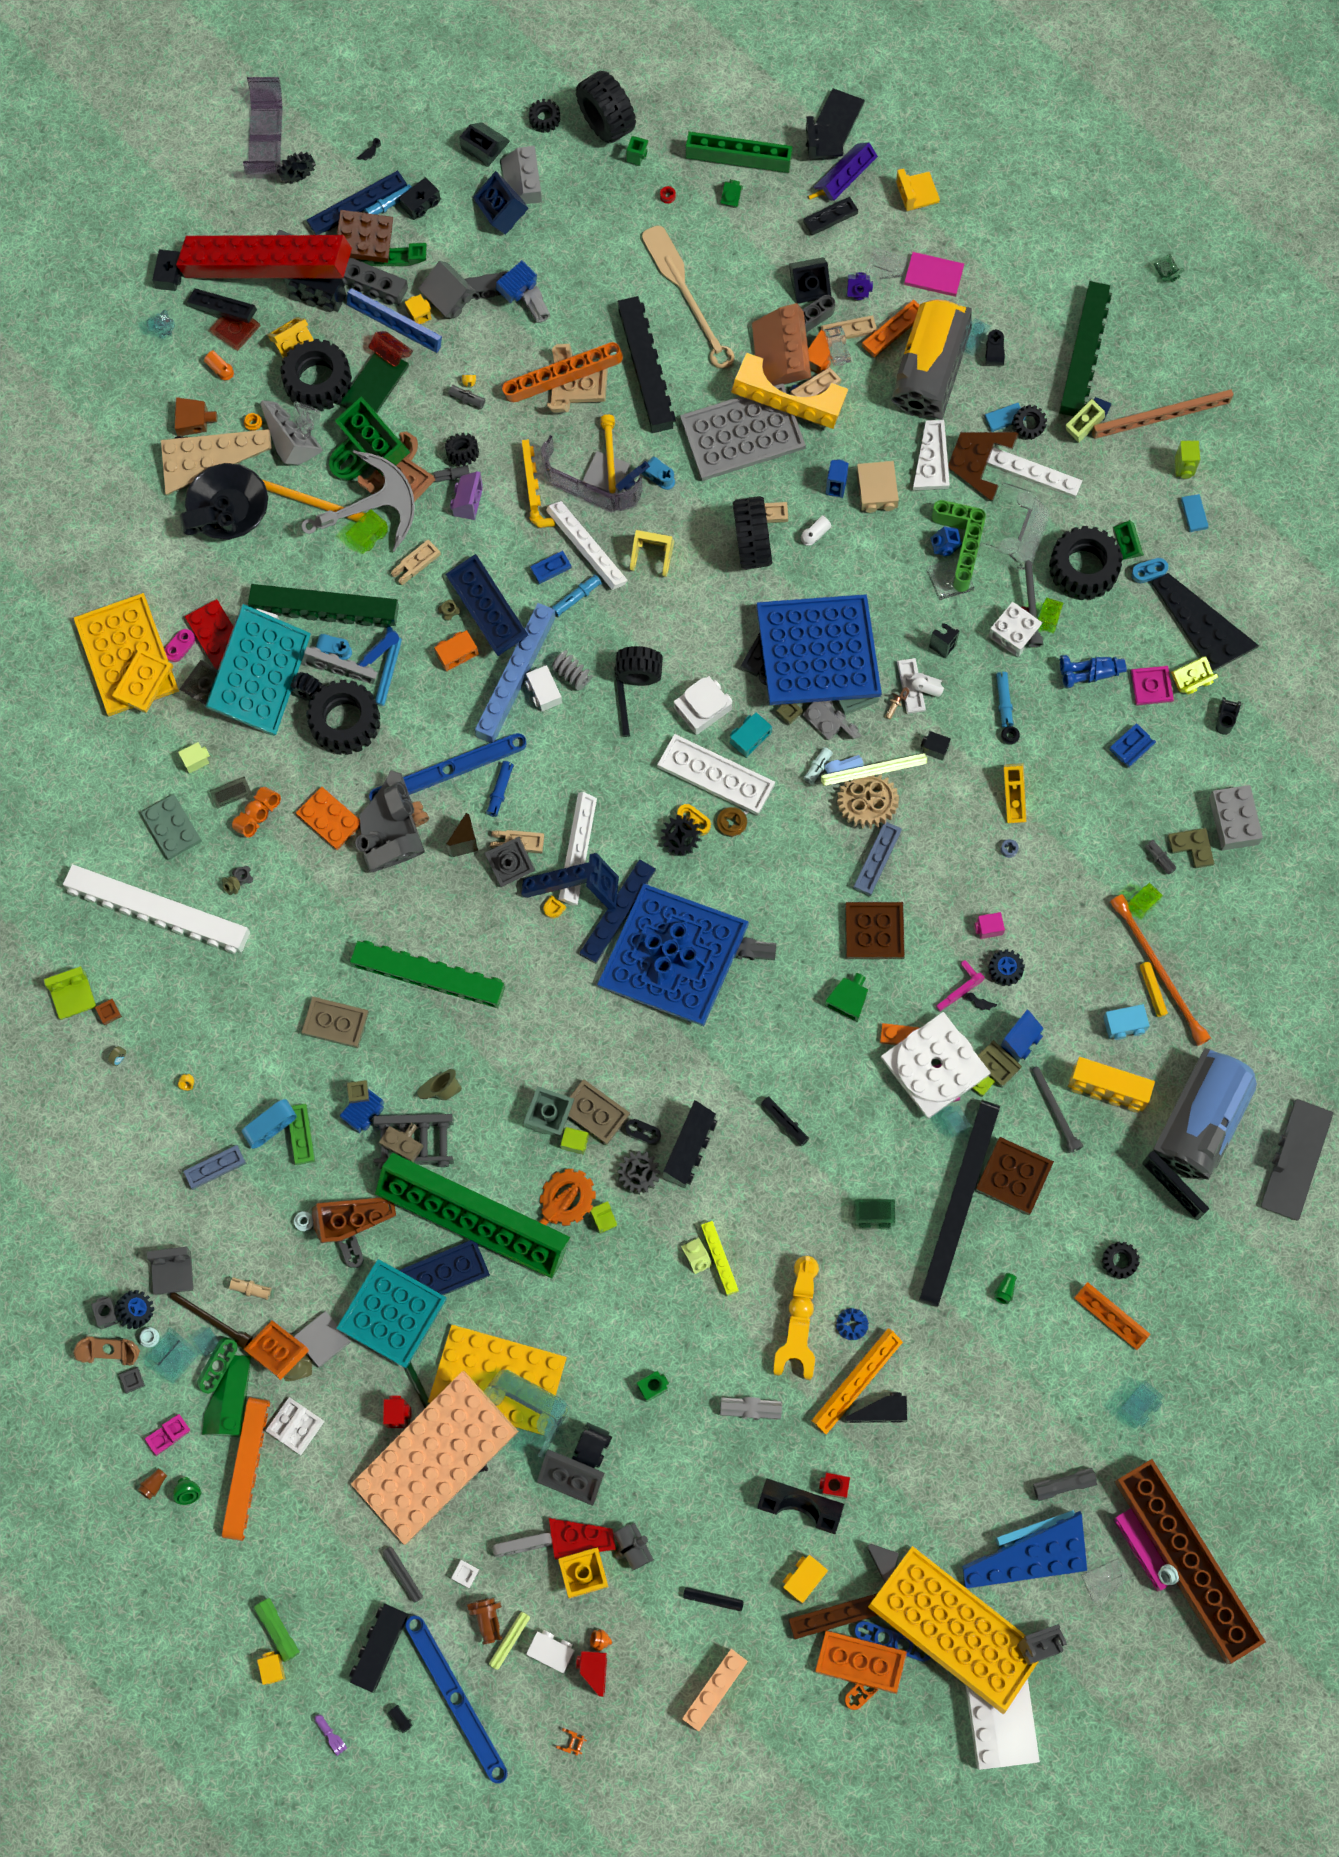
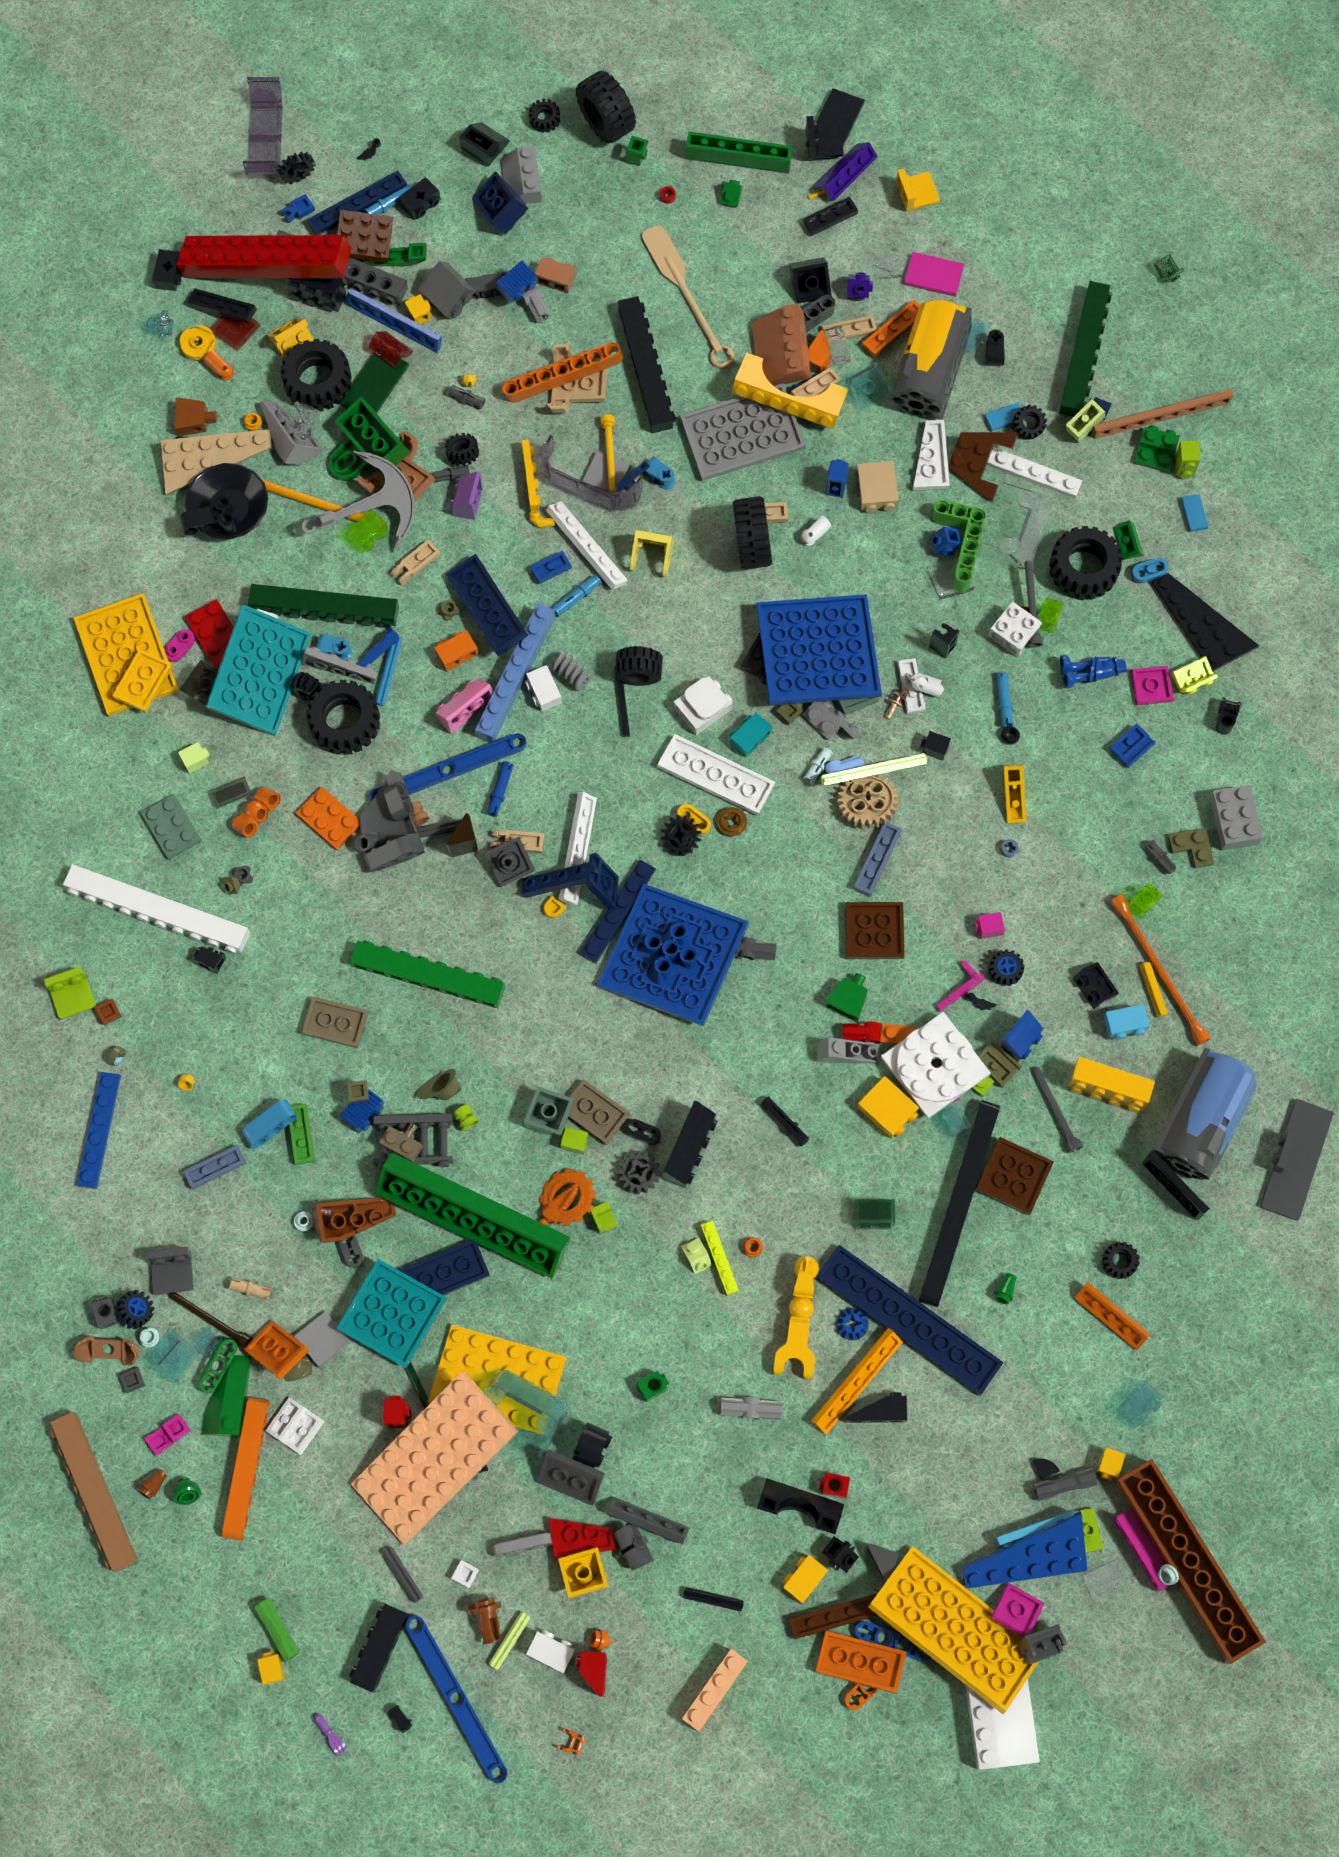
none -> medium nougat brick [50,1411,139,1573]
none -> blue plate [77,1072,121,1189]
none -> yellow plate [180,325,216,361]
none -> black brick [194,946,226,974]
none -> blue plate [281,194,315,223]
none -> dark grey axle [416,819,462,838]
none -> bright pink slope [435,678,493,734]
none -> lime wheel [453,1104,479,1131]
none -> nougat brick [535,257,576,294]
none -> dark grey plate [607,1497,689,1545]
none -> orange plate [743,1237,763,1257]
none -> dark blue plate [816,1245,1004,1396]
none -> light grey slope [817,1037,880,1063]
none -> black brick [822,1536,859,1573]
none -> red piece [842,1021,881,1044]
none -> clear light blue slope [845,362,890,411]
none -> yellow brick [857,1076,919,1139]
none -> dark pink tile [990,1583,1045,1638]
none -> black tile [1032,1459,1060,1480]
none -> black bracket [1073,962,1119,1009]
none -> lime plate [1075,1508,1104,1553]
none -> yellow brick [1096,1447,1126,1481]
none -> green plate [1134,425,1180,473]

